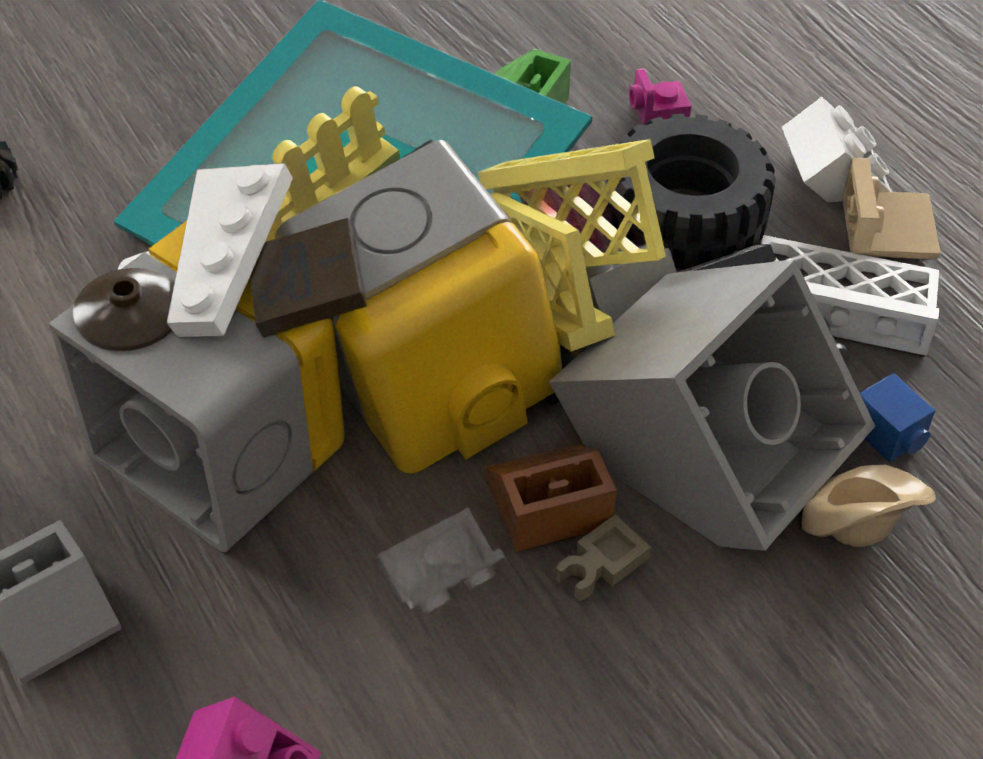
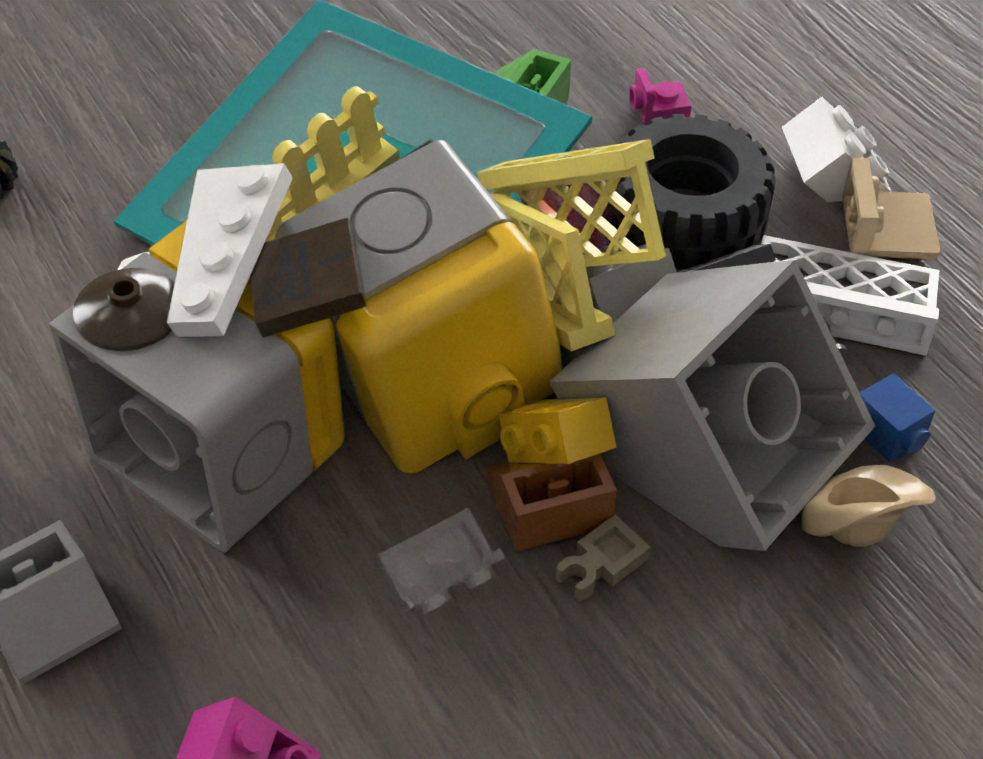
none -> yellow brick [498,397,617,464]

